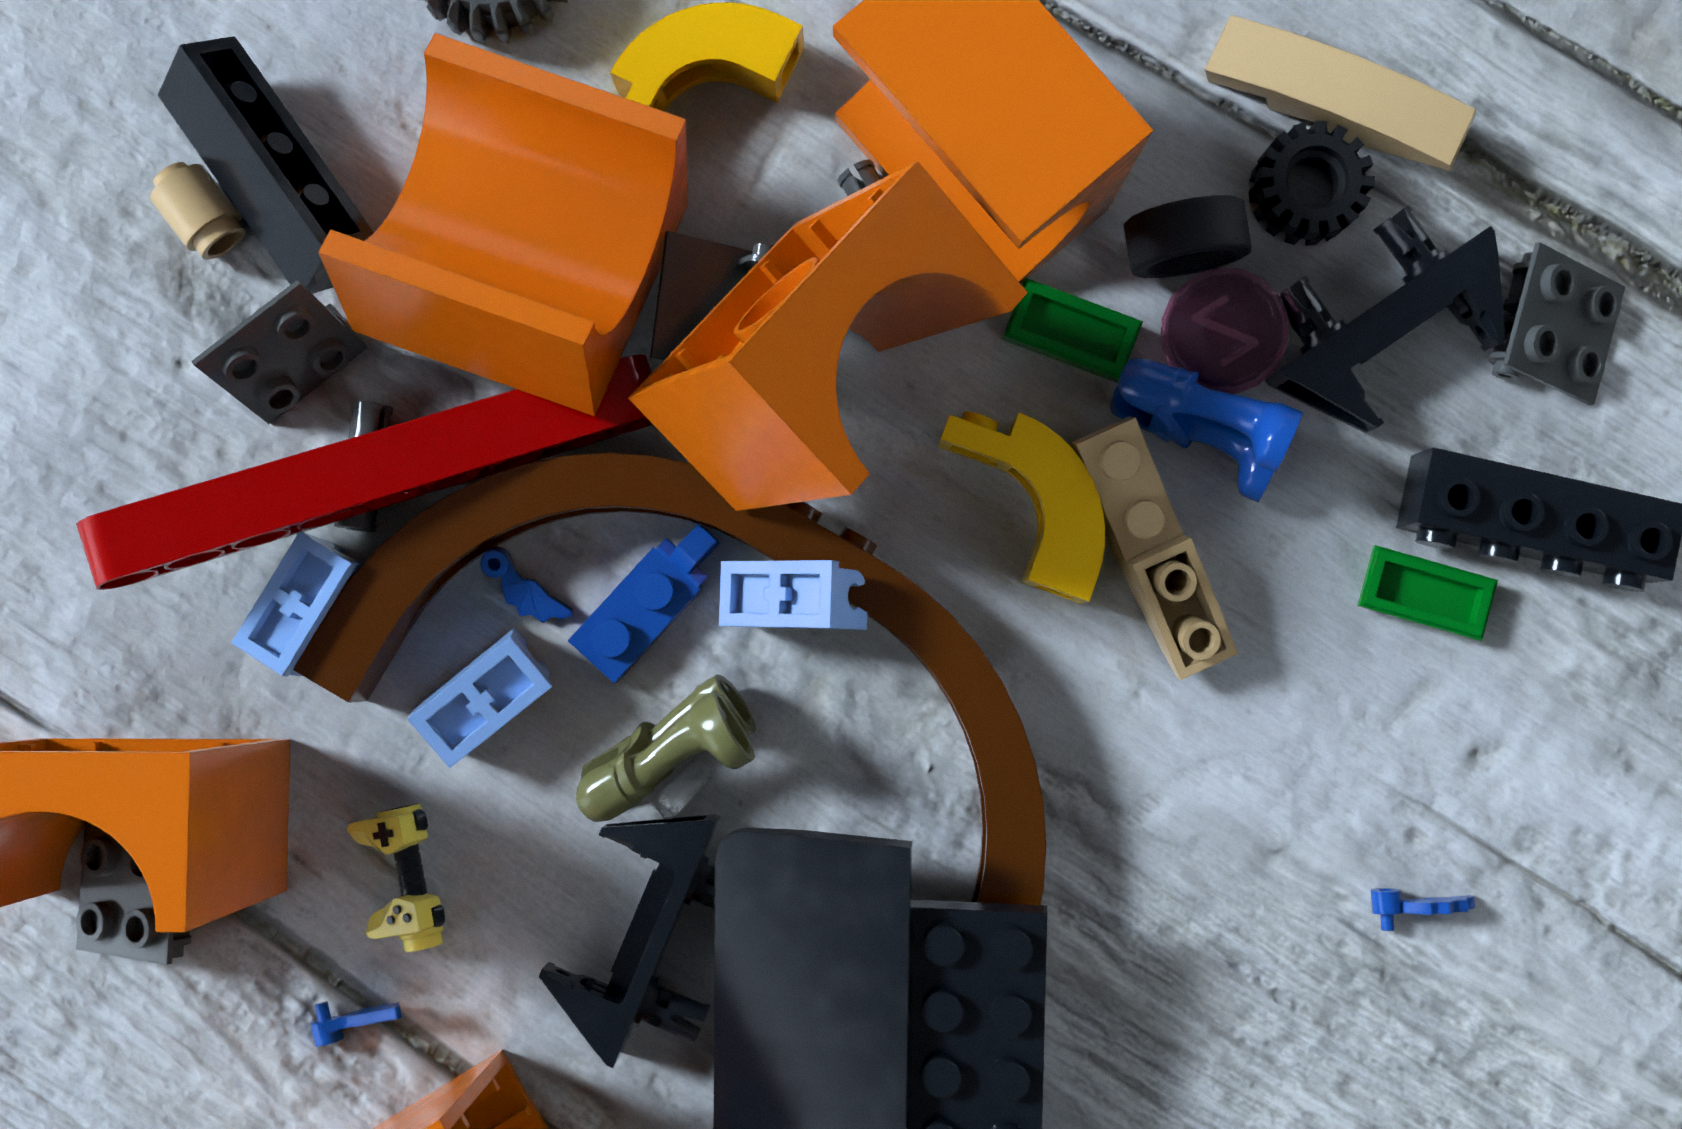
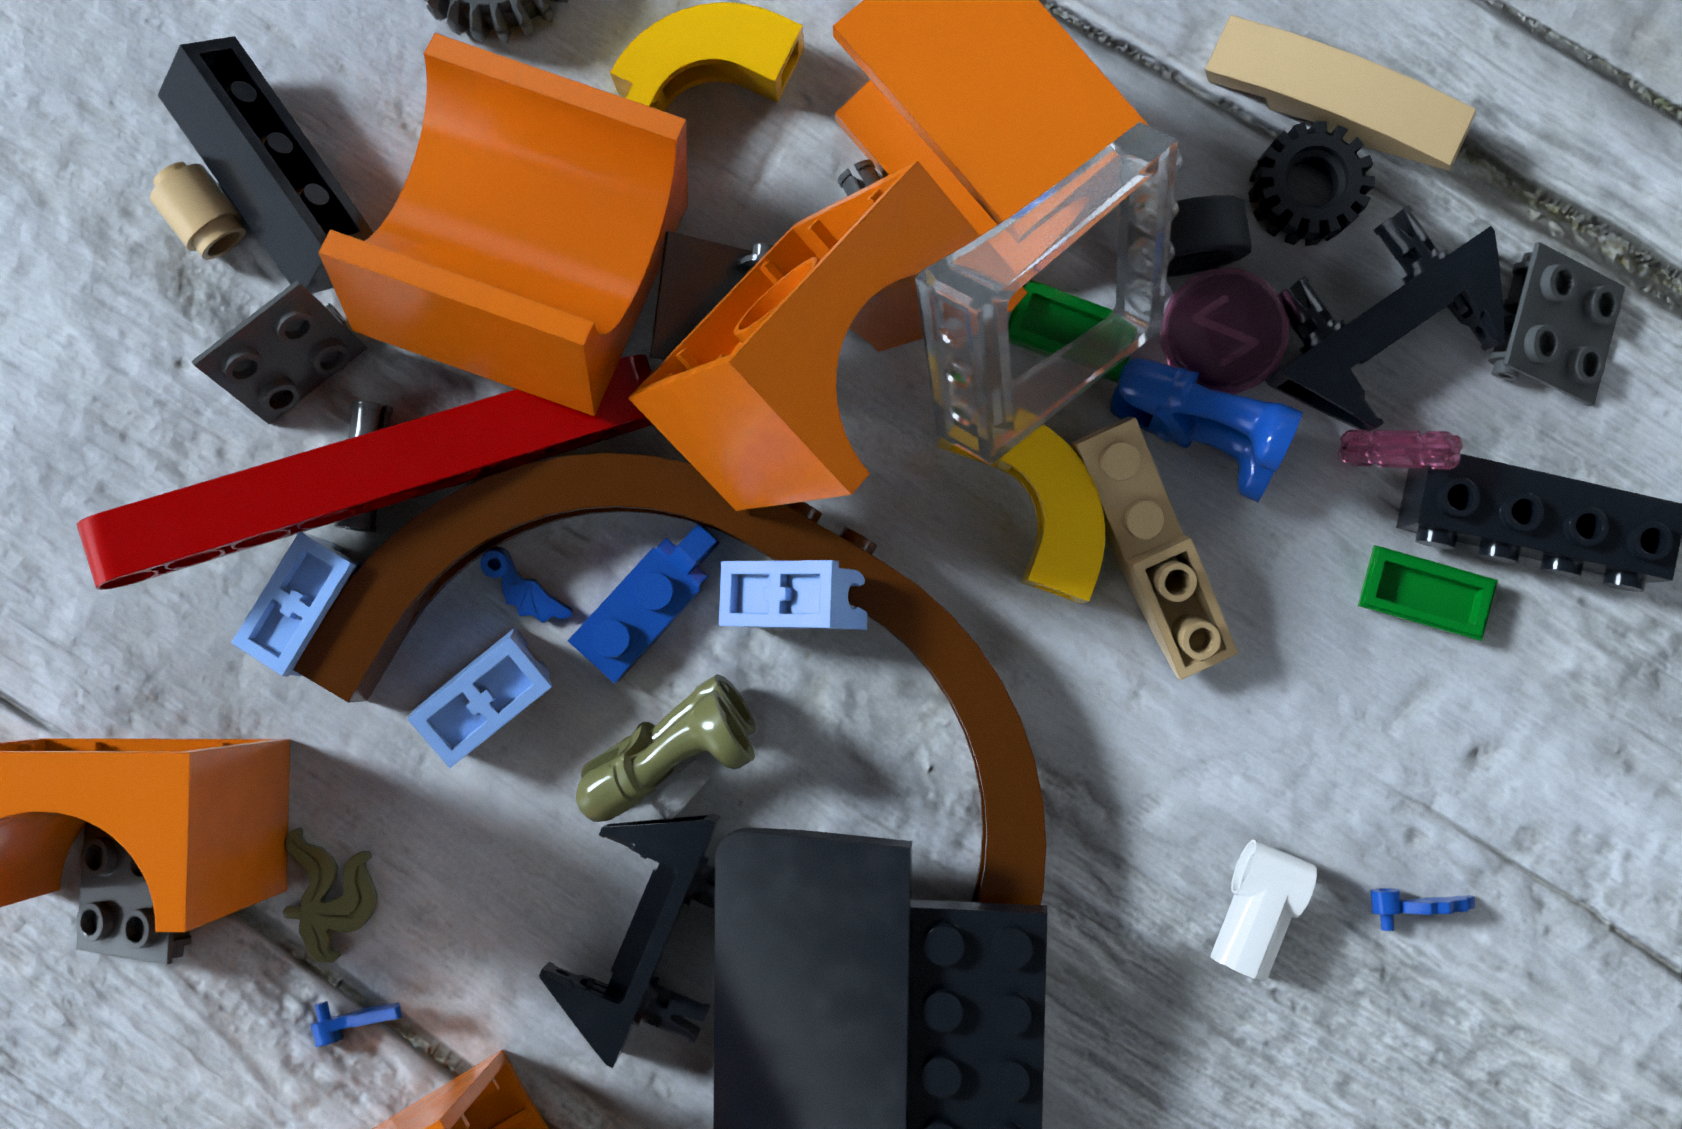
light yellow piece [347,803,445,952] -> none
none -> olive piece [283,827,378,963]
none -> clear windscreen [915,122,1183,465]
none -> white piece [1210,840,1317,982]
none -> clear pink axle [1338,429,1463,470]

